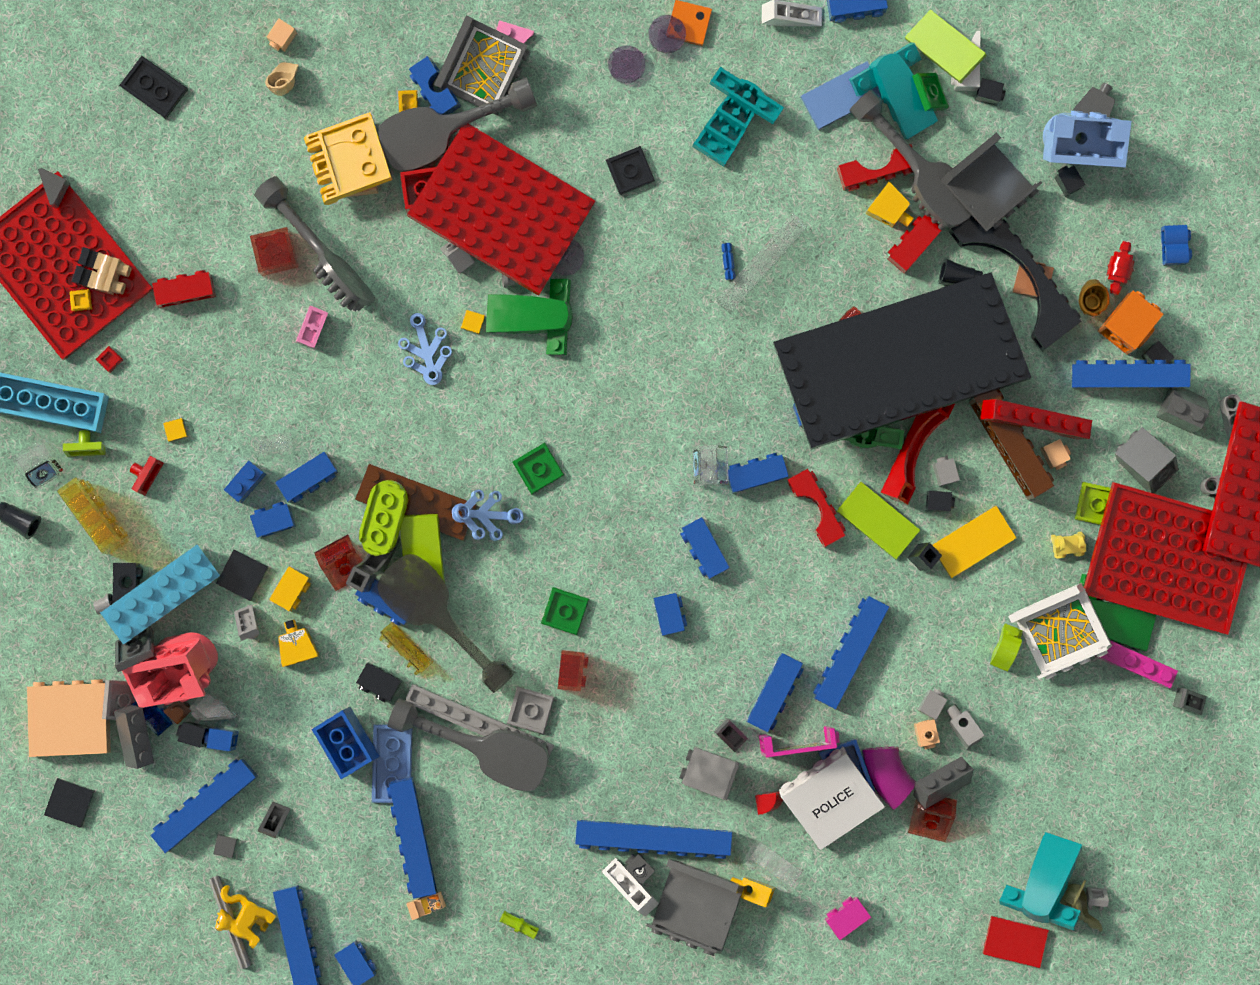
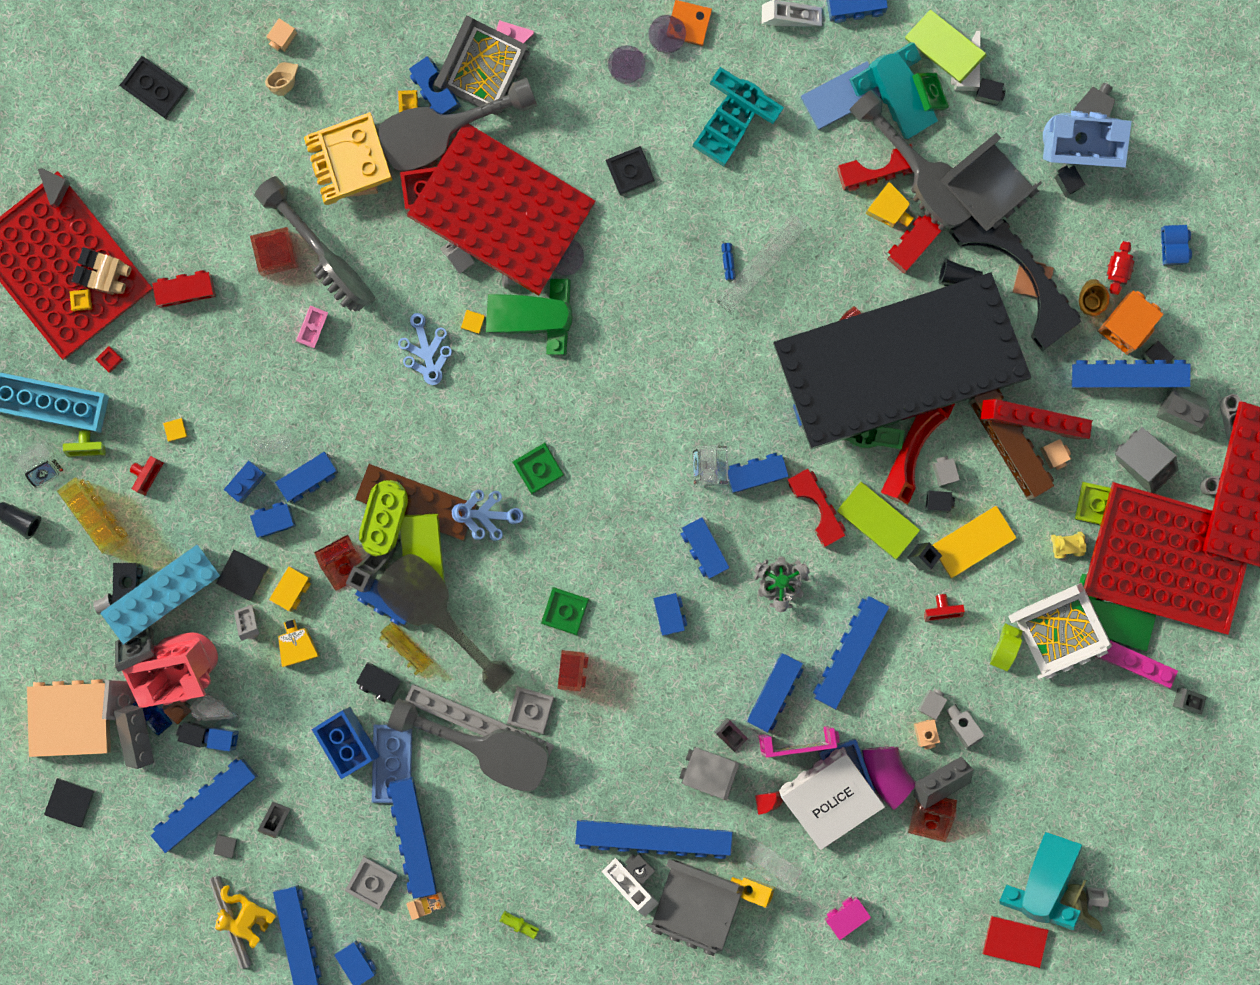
none -> light grey plate [345,856,398,910]
none -> light grey plant [754,556,810,612]
none -> red tile [924,594,965,622]

